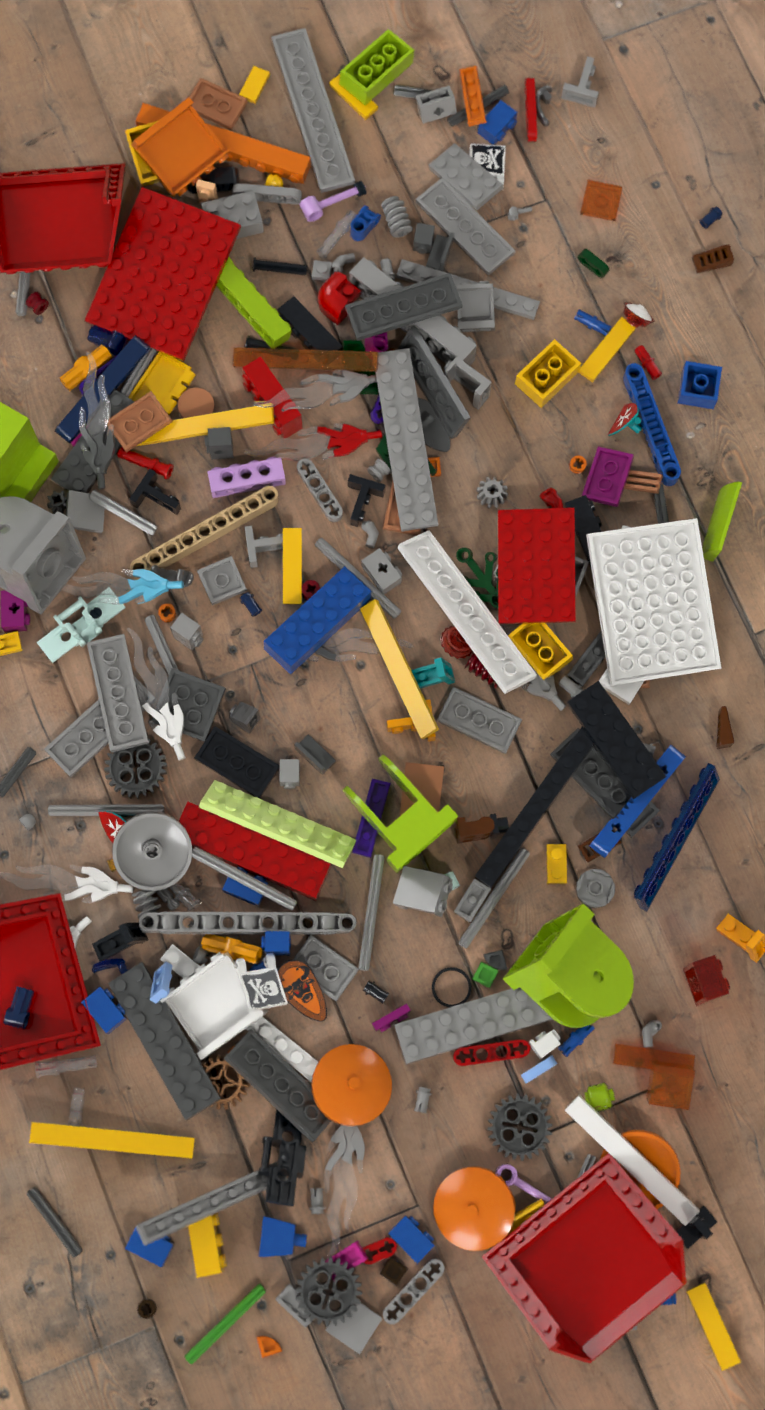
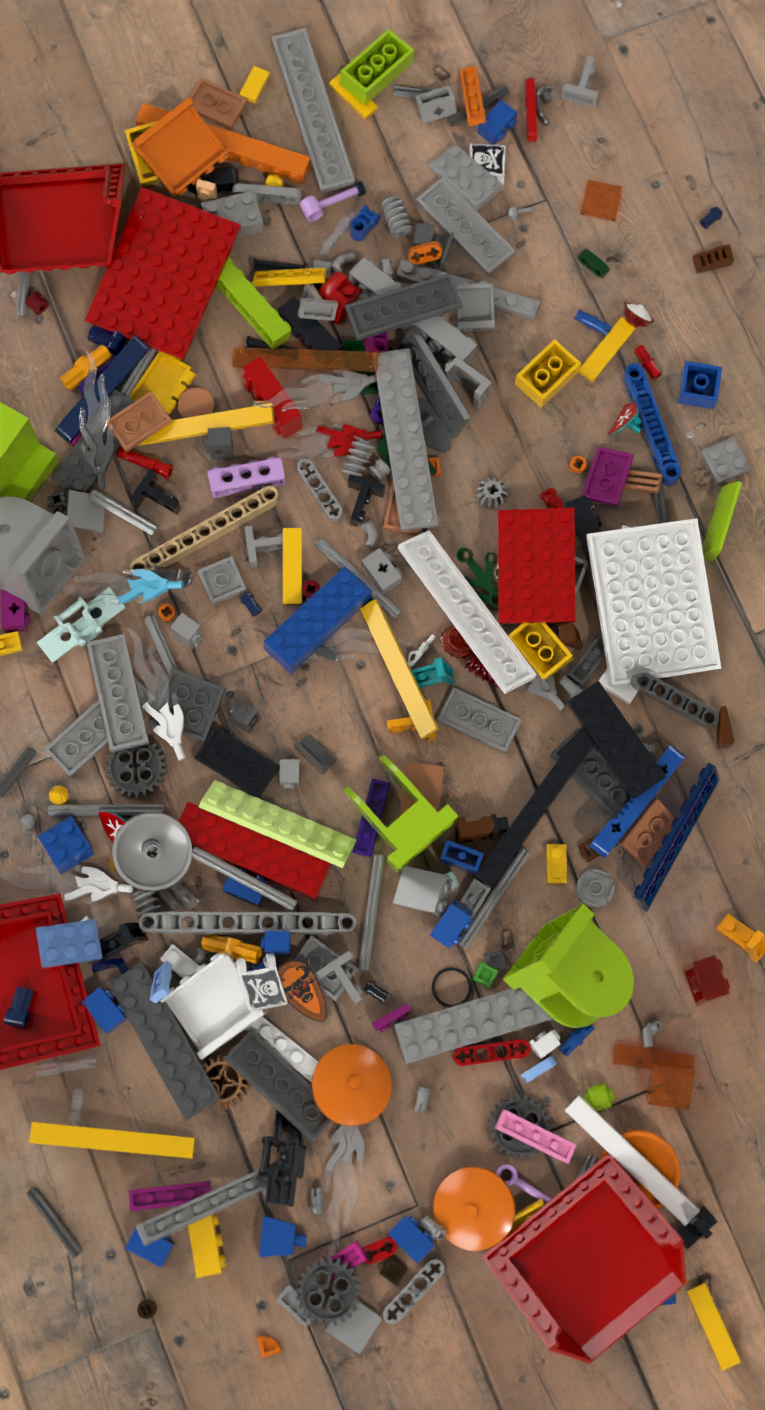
bright green axle [185,1284,266,1364] -> none
none -> medium blue plate [35,919,102,968]
none -> blue brick [37,816,94,875]
none -> yellow plate [49,785,69,805]
none -> magenta plate [129,1181,211,1211]
none -> yellow tile [252,268,327,287]
none -> light grey bracket [298,284,338,321]
none -> light grey bracket [316,950,363,1006]
none -> light grey piece [340,436,375,477]
none -> white hand [408,634,436,669]
none -> orange beam [409,241,443,264]
none -> light grey pin [421,1215,446,1241]
none -> blue brick [430,900,473,948]
none -> blue brick [439,840,484,875]
none -> bright pink plate [495,1109,576,1164]
none -> reddish brown slope [559,622,582,650]
none -> nougat tile [618,797,680,867]
none -> dark grey beam [631,672,719,727]
none -> light grey plate [700,437,751,485]

